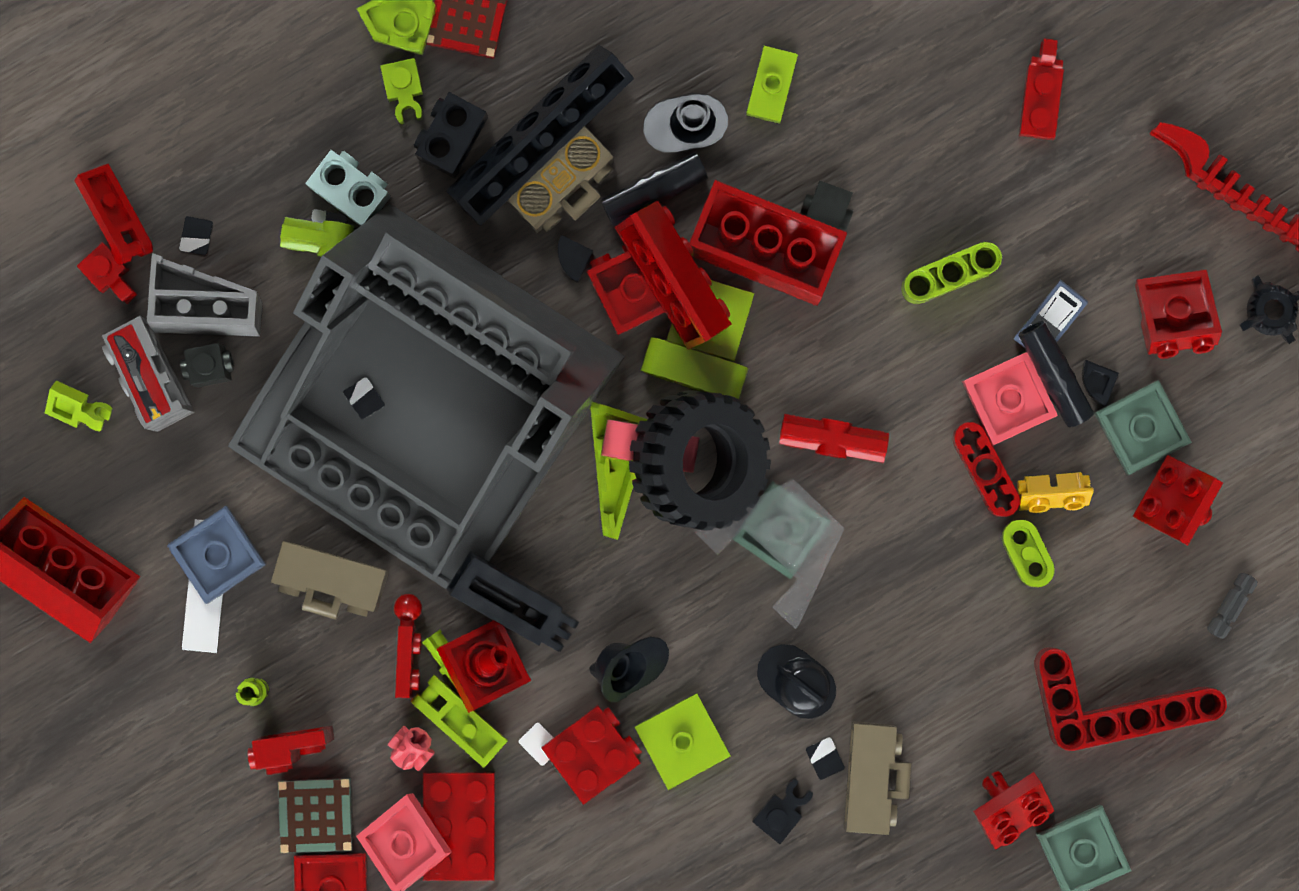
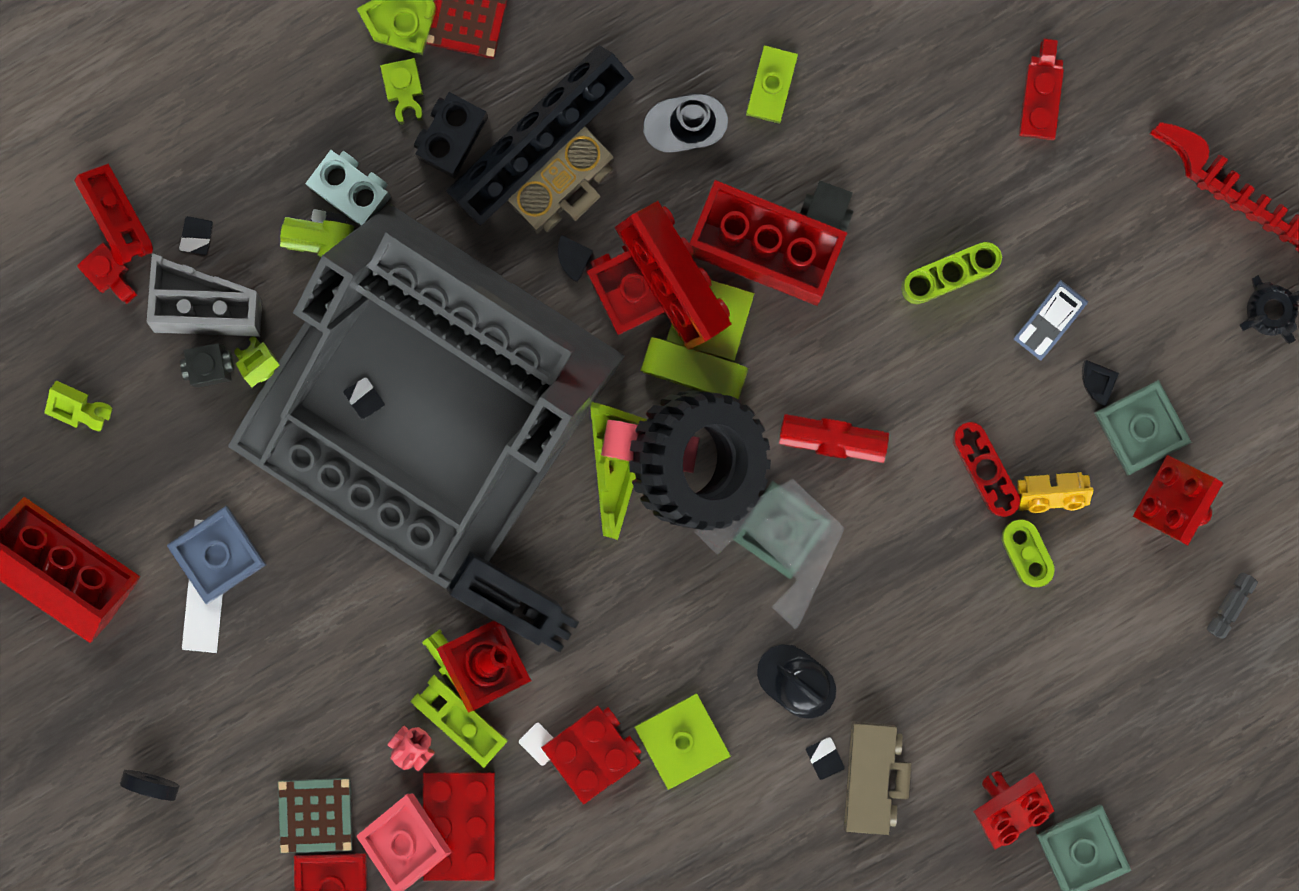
wedge [102,316,195,432] -> none
lime pin [236,677,269,706] -> none
red plate [247,726,334,775] -> none
dark tan piece [271,541,389,620] -> none
red plate [394,594,422,698] -> none
black piece [589,636,669,702] -> none
black axle [600,152,708,226] -> none
black plate [752,778,813,844] -> none
coral plate [962,352,1058,445] -> none
black axle [1018,321,1094,428] -> none
red beam [1034,647,1227,751] -> none
red plate [1135,270,1222,359] -> none
none -> black piece [120,770,180,801]
none -> lime plate [234,336,280,387]

